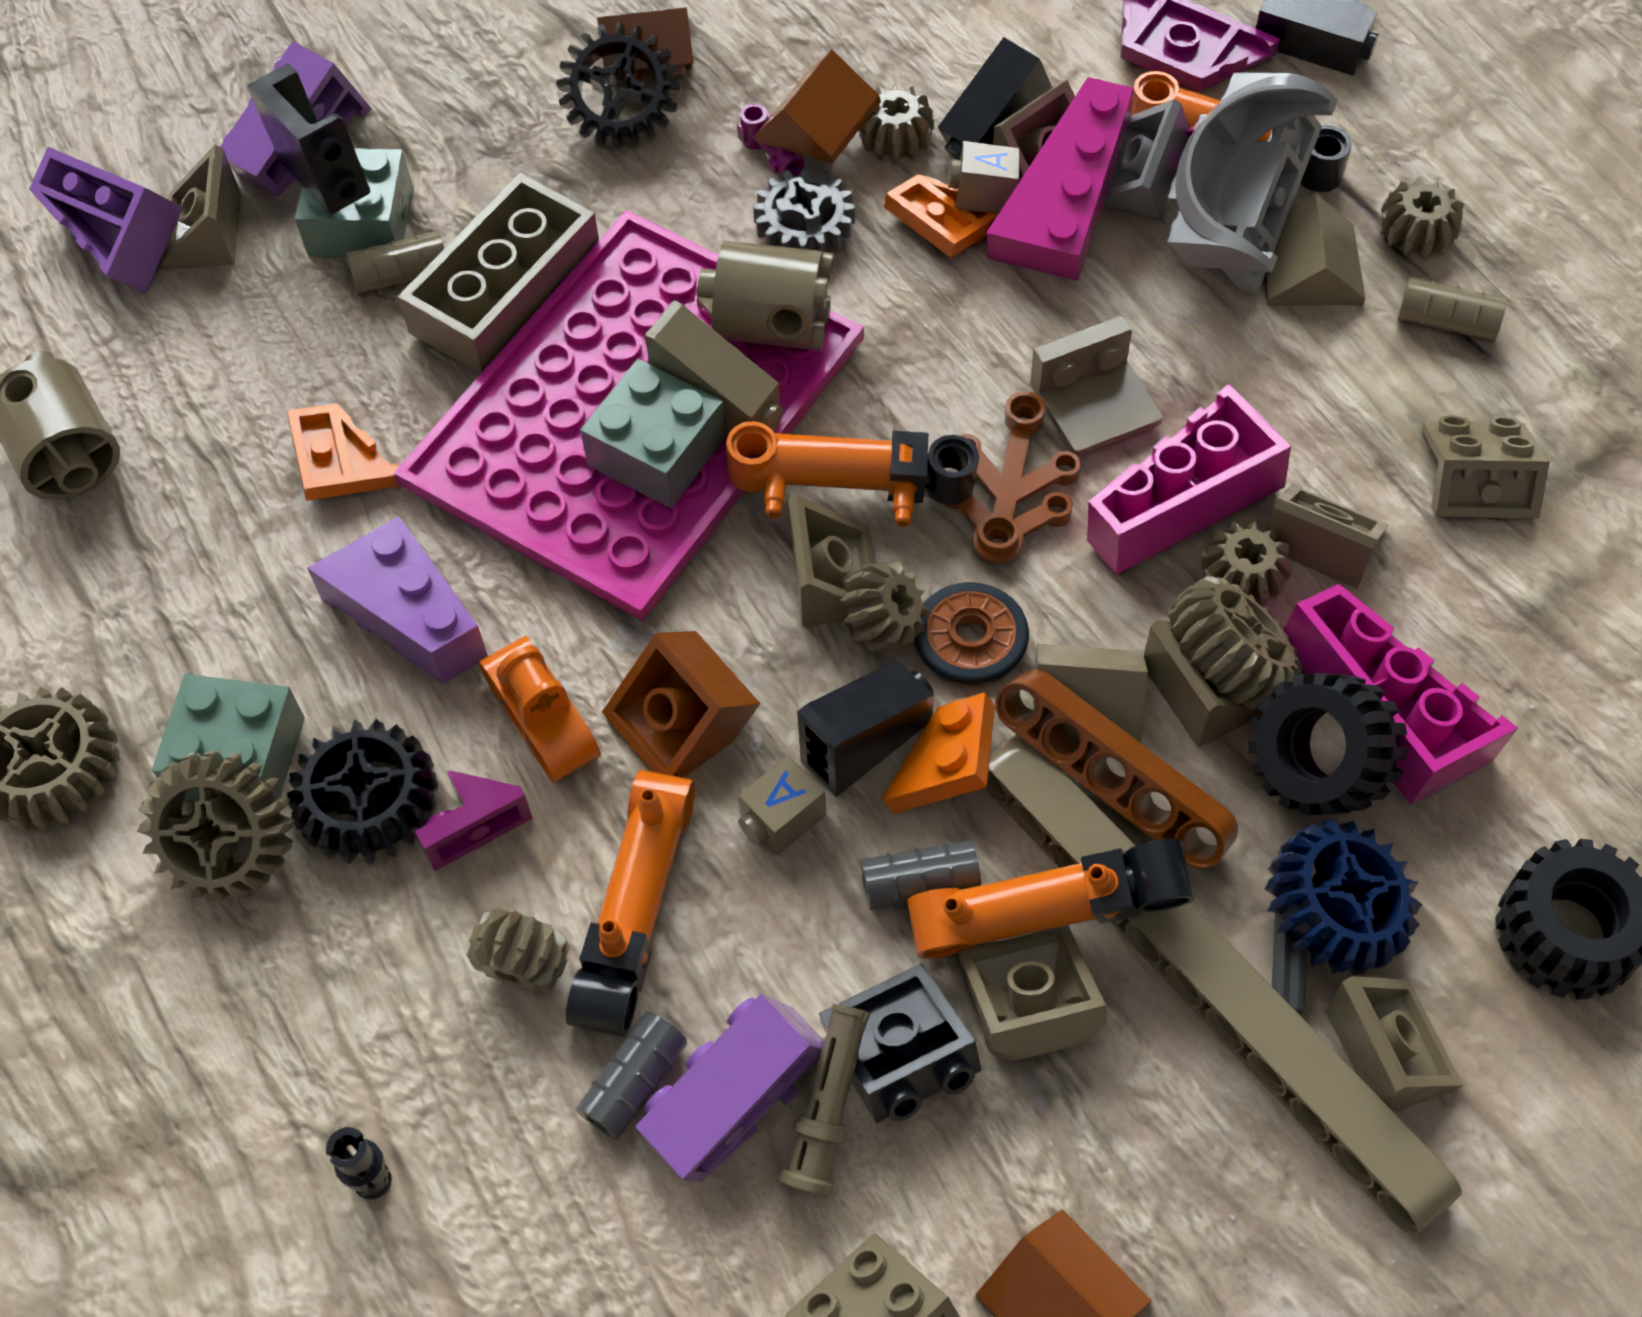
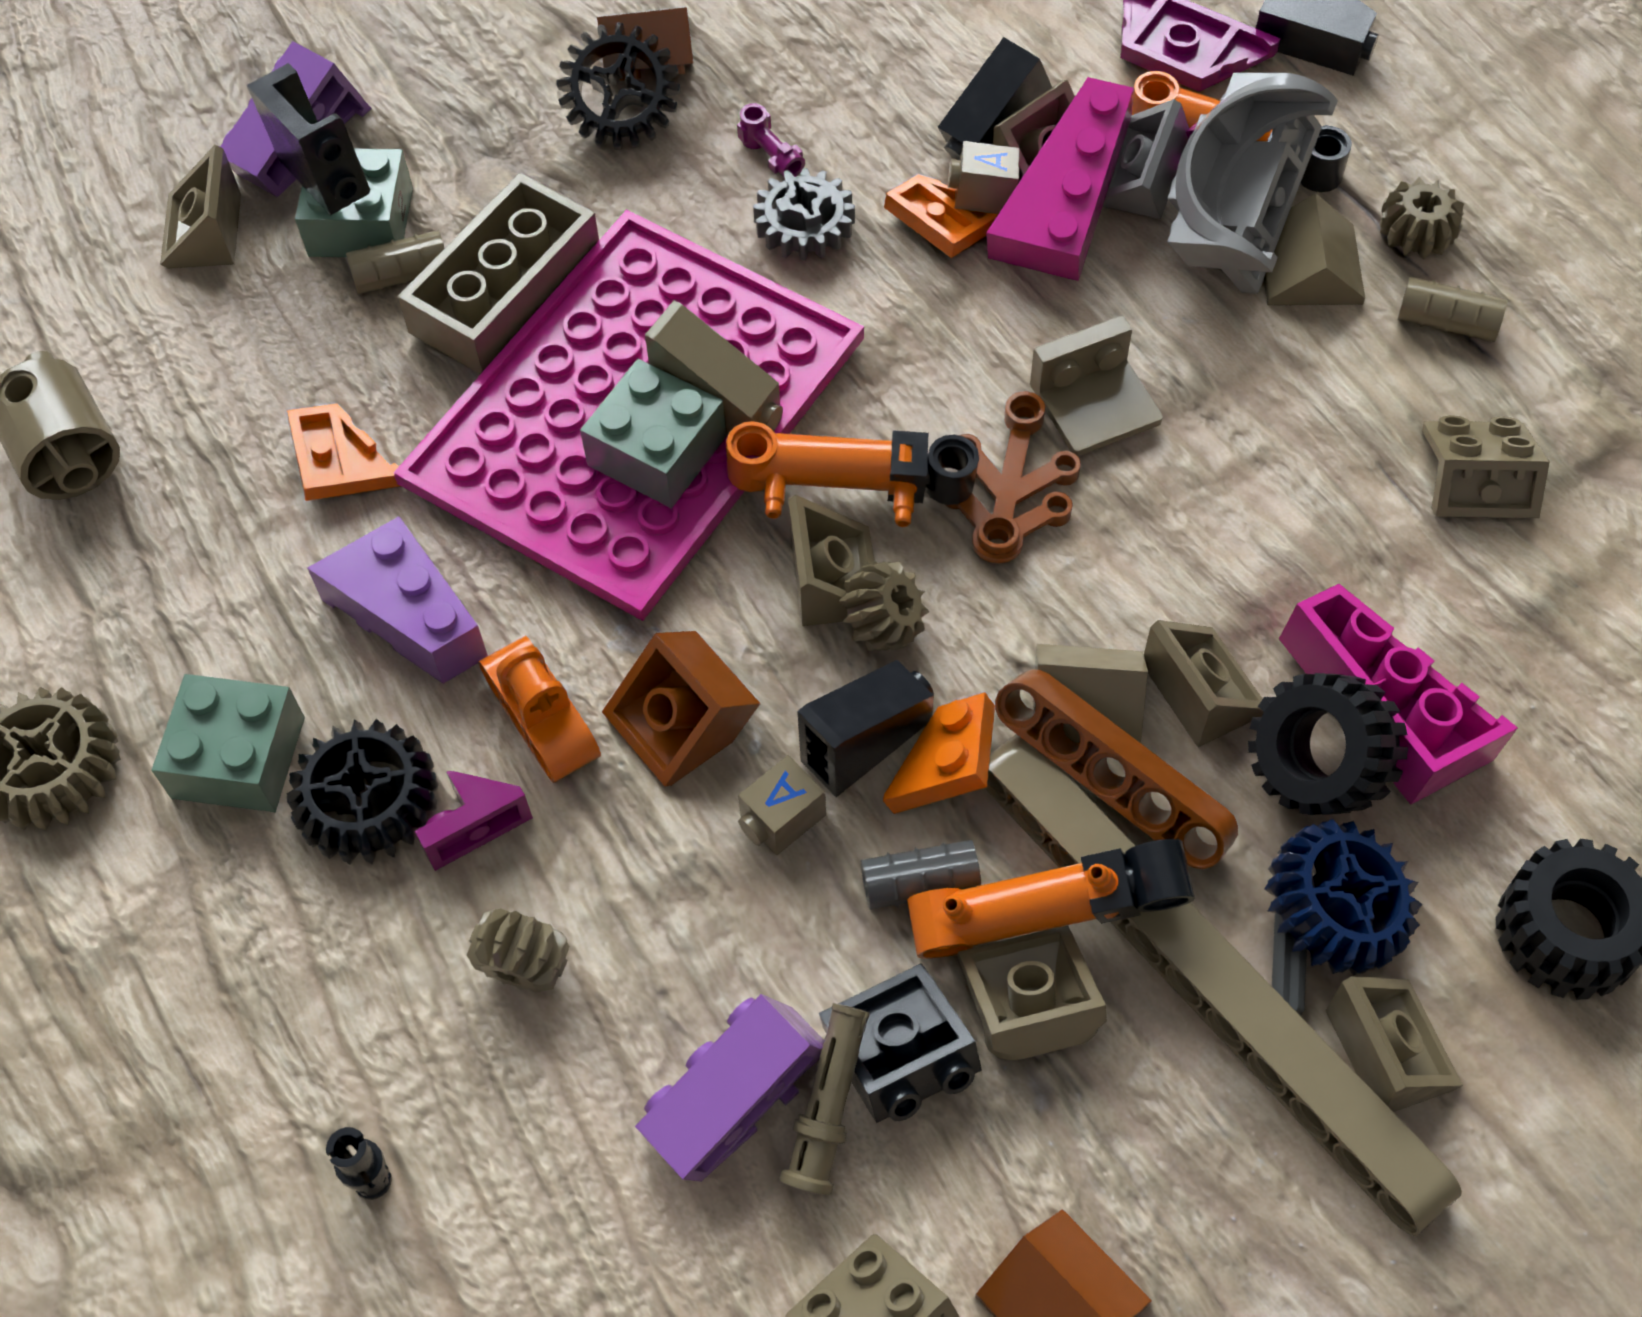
medium lavender wedge [29,147,183,293] -> none
dark tan gear [137,749,295,903] -> none
orange piece [566,769,696,1037] -> none
dark grey axle [576,1012,688,1140] -> none
dark tan cylinder [697,241,834,351] -> none
dark orange slope [755,49,881,163] -> none
dark tan gear [859,84,935,163] -> none
wheel [914,582,1029,684] -> none
dark pink wedge [1087,384,1291,575] -> none
dark tan gear [1169,575,1303,710] -> none
dark tan gear [1201,520,1293,606] -> none
dark tan slope [1266,485,1388,588] -> none

